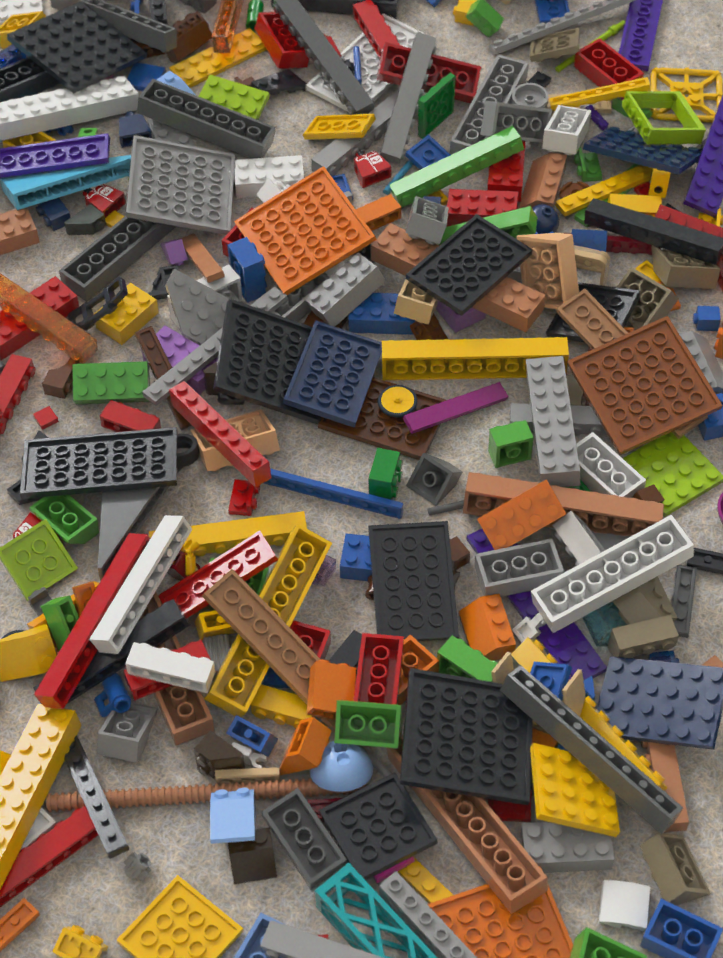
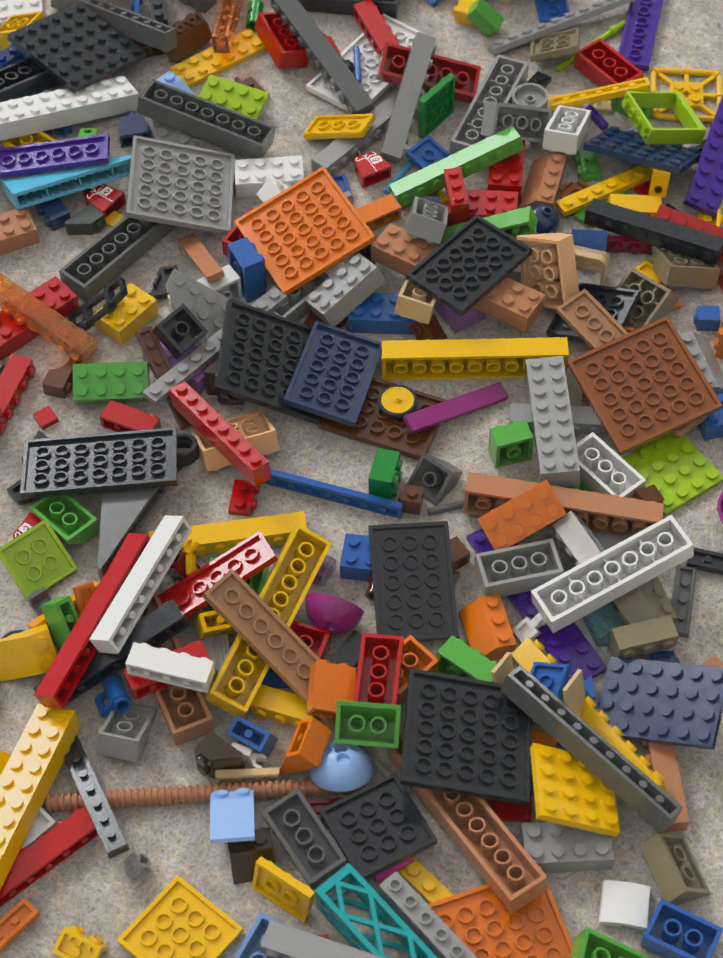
blue tile [127,63,166,91] -> none
medium lavender slope [160,239,188,266] -> none
black wing [251,69,307,95] -> none
none -> black brick [152,303,208,360]
none -> yellow plate [251,857,315,924]
none -> magenta piece [305,593,364,635]
none -> reddish brown brick [398,484,423,515]
none -> red brick [444,167,469,221]

